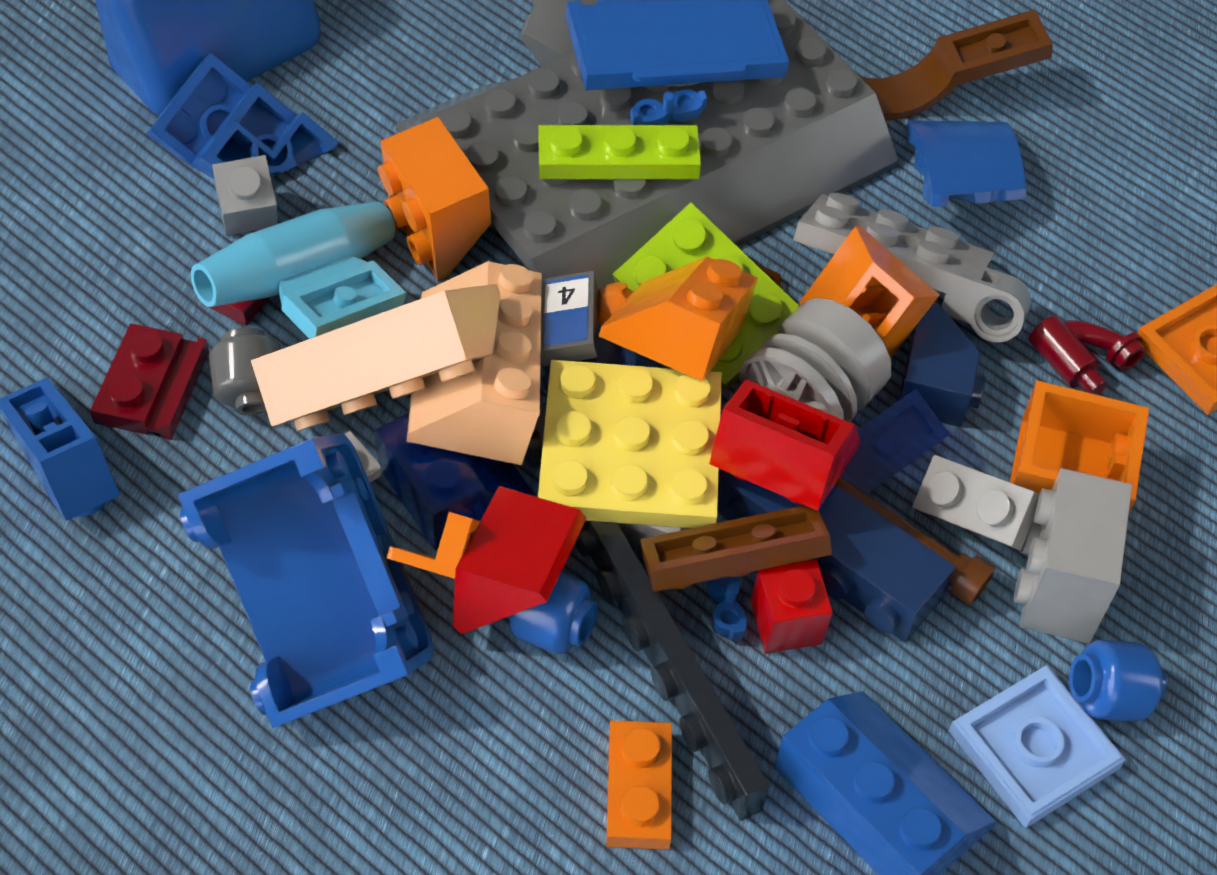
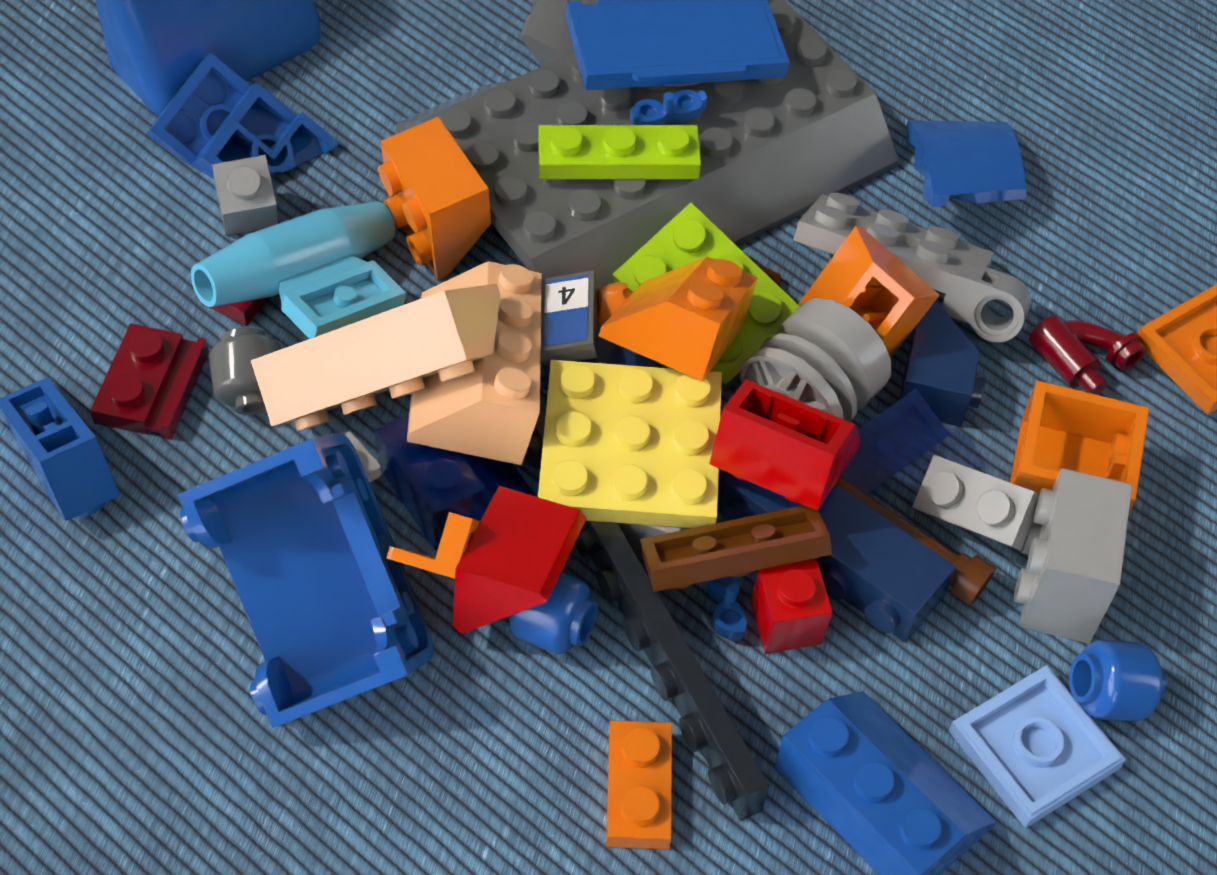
reddish brown piece [857,9,1053,121] -> none

